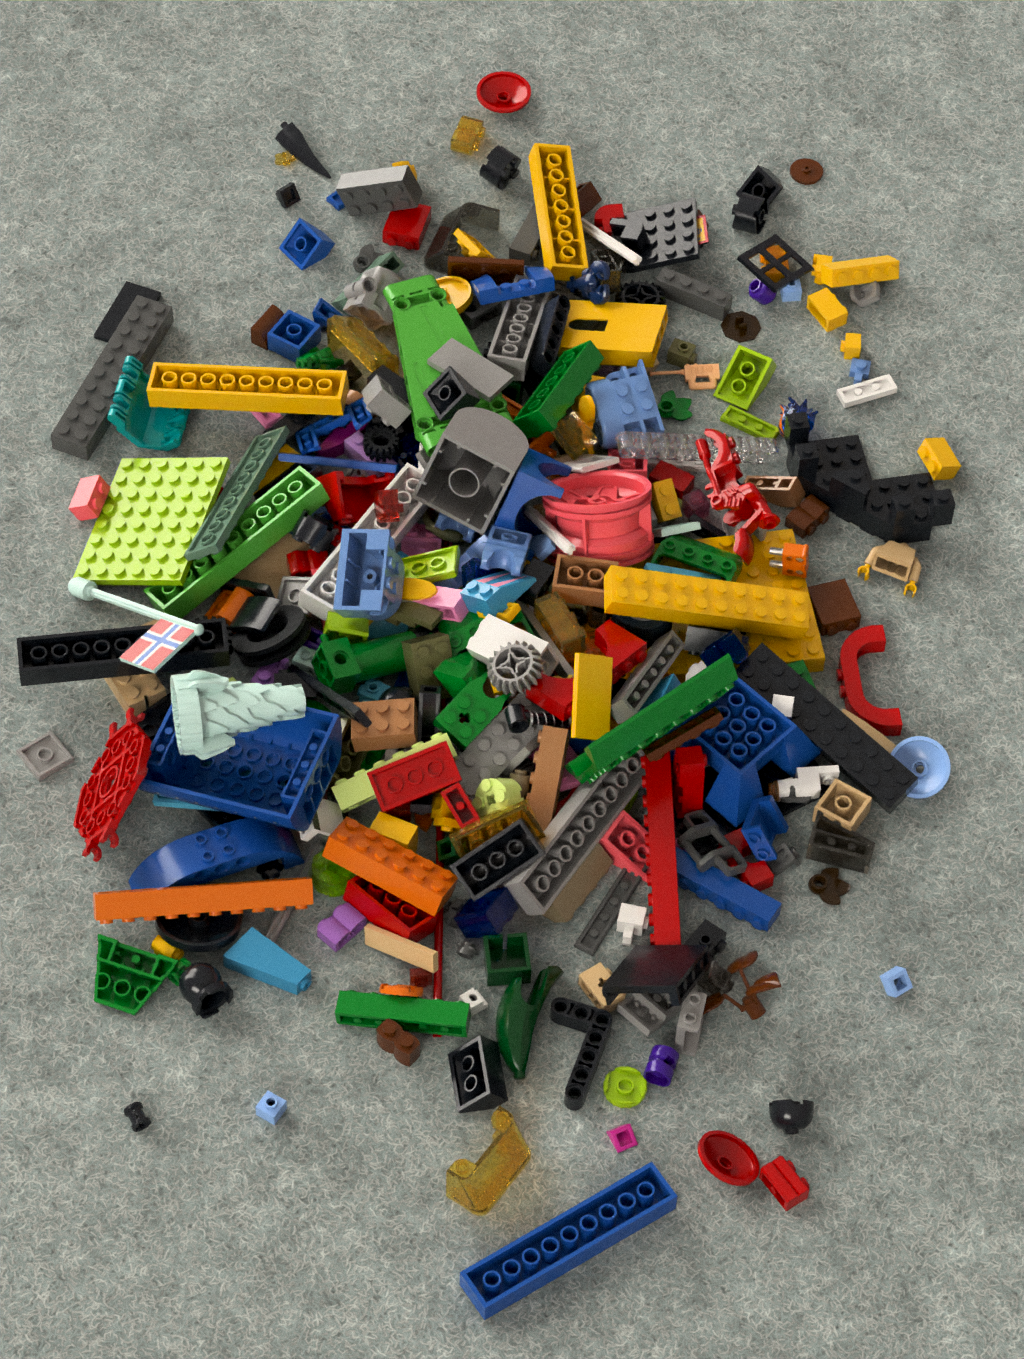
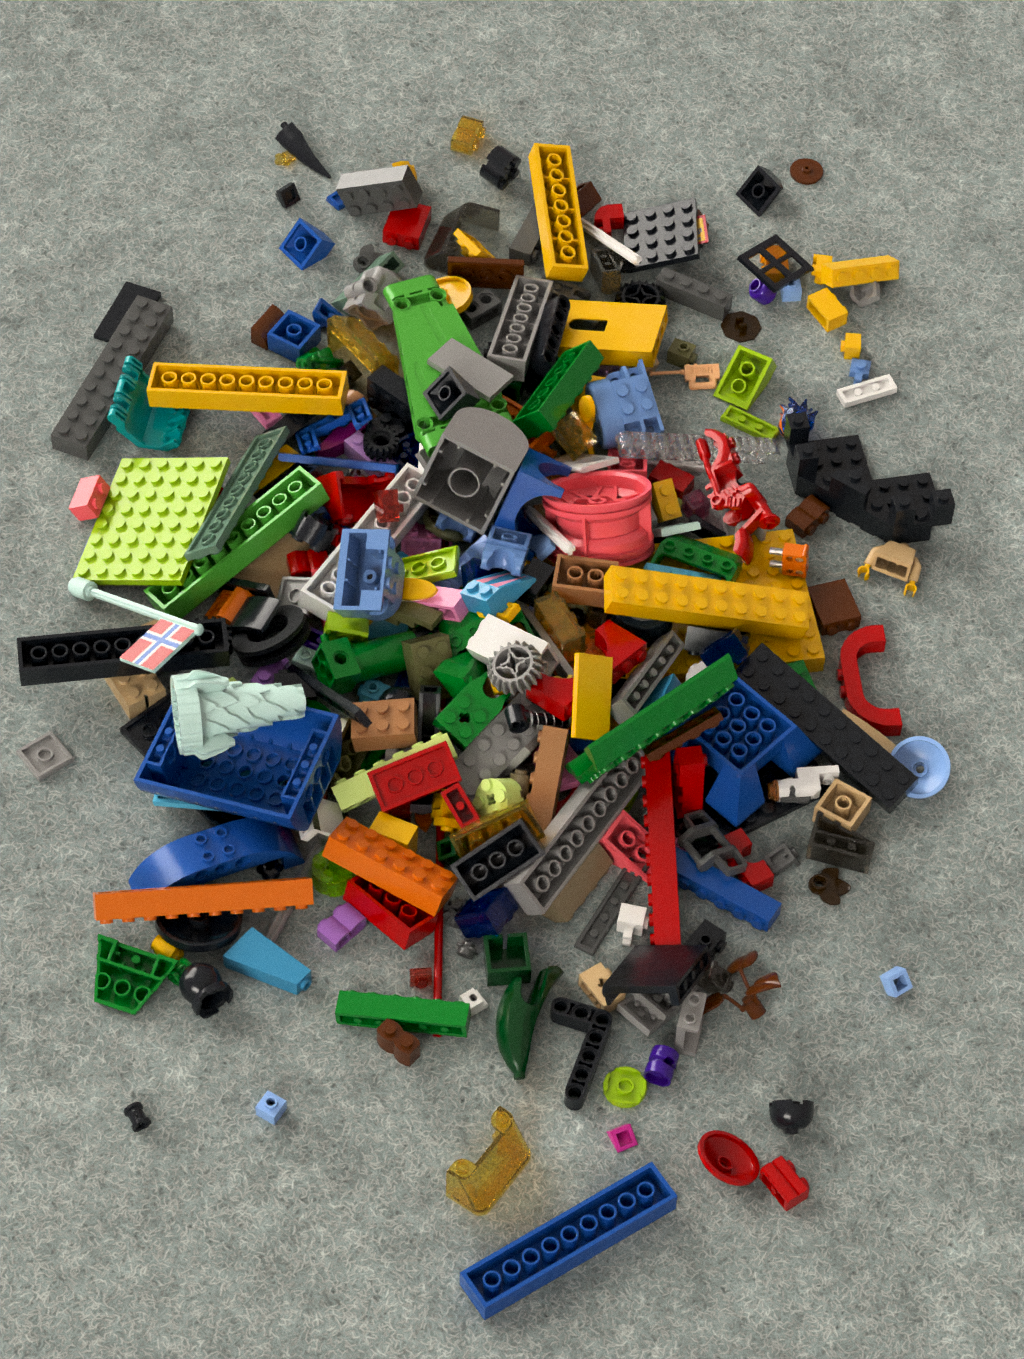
red plate [73,707,152,862] -> none
light grey brick [361,374,412,429] -> none
tan tile [364,923,438,973] -> none
orange tile [379,983,423,997] -> none
black slope [448,1035,508,1113] -> none
blue wedge [470,266,555,305] -> none
red dish [476,71,531,113] -> none
dark blue animal [567,260,610,305] -> none
black brick [609,214,648,252] -> none
green plate [657,390,692,420] -> none
black brick [732,192,769,234] -> none
blue panel [741,795,789,862] -> none
medium nougat slope [743,475,806,507] -> none
white tile [772,694,795,719] -> none
yellow brick [917,437,961,480] -> none

